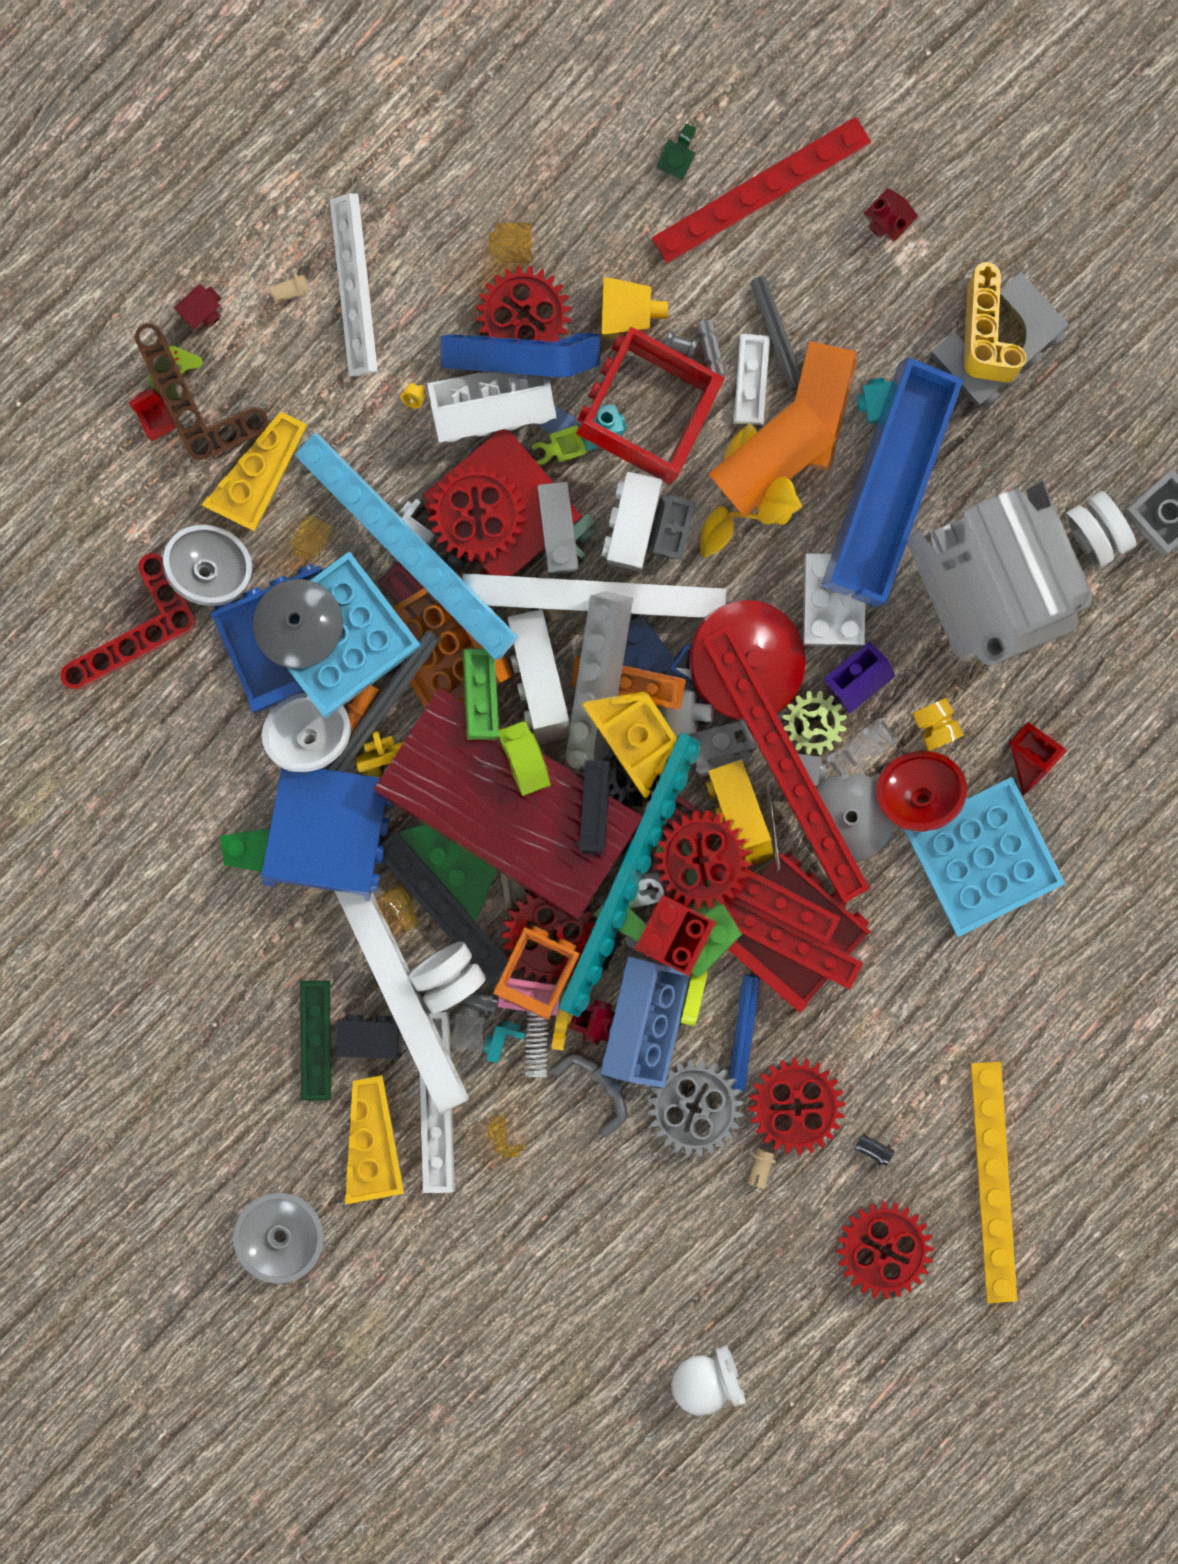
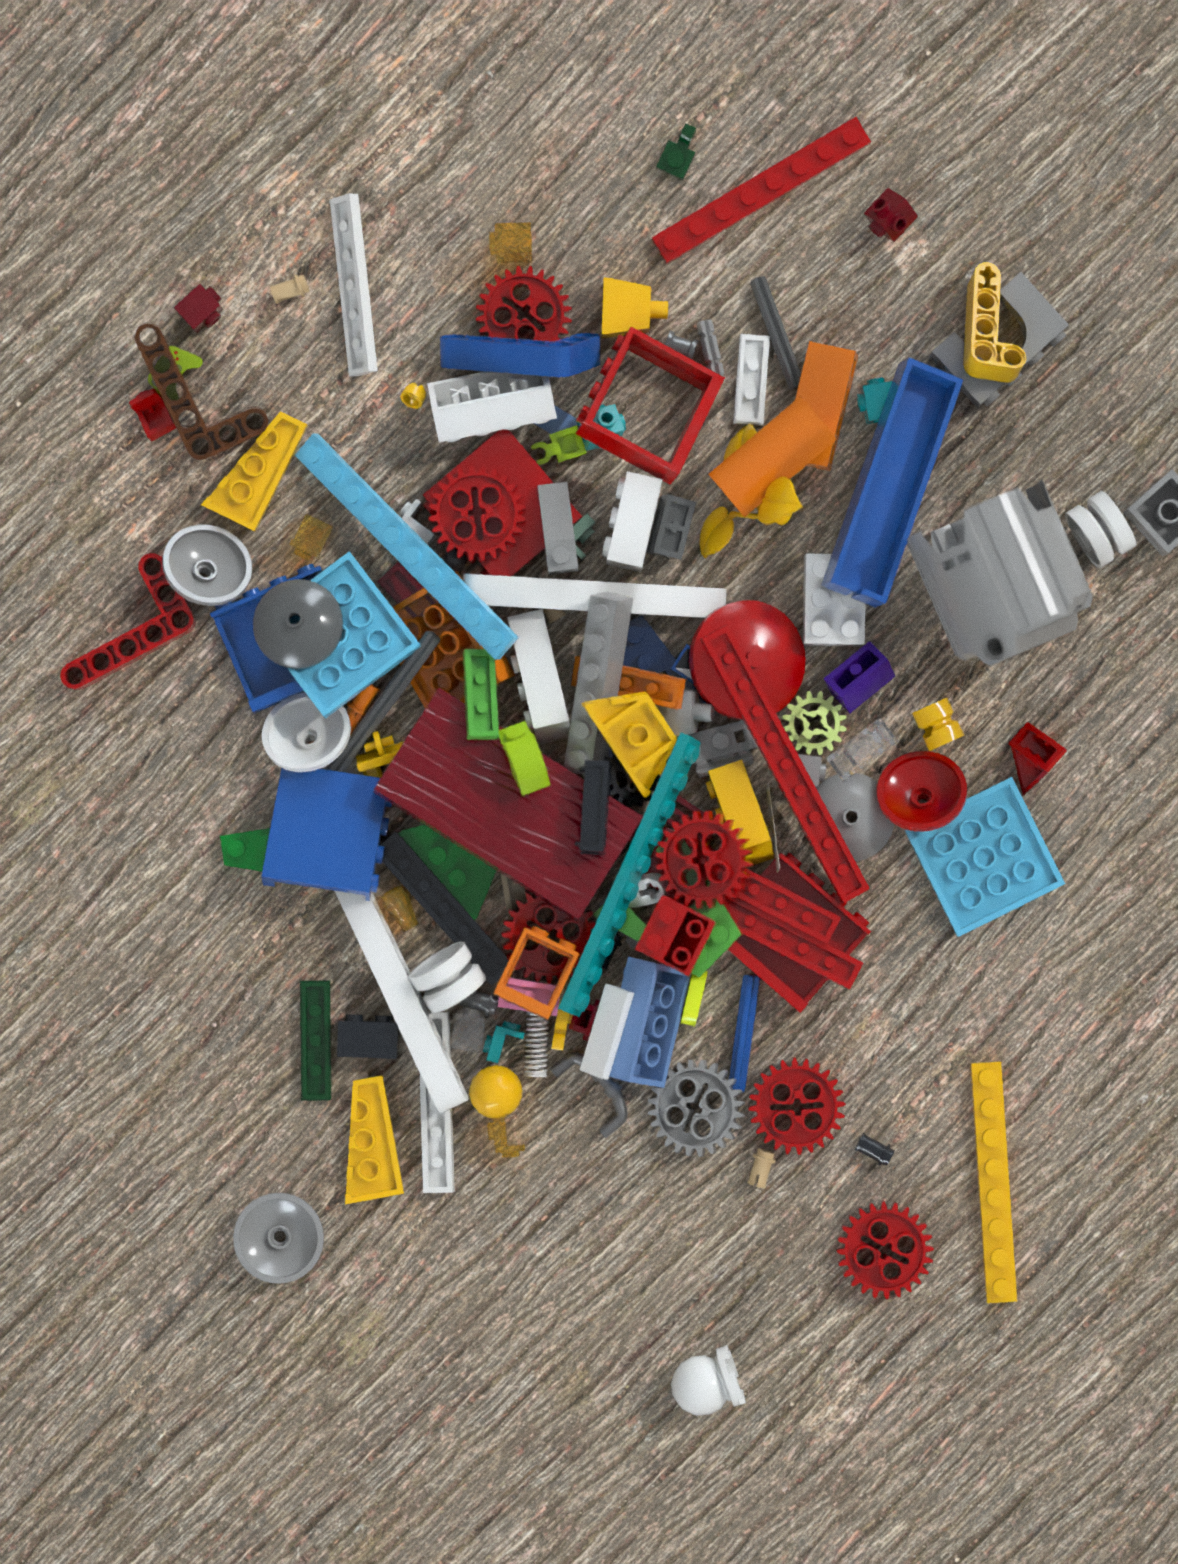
none -> yellow piece [469,1065,522,1119]
none -> white tile [580,984,634,1080]

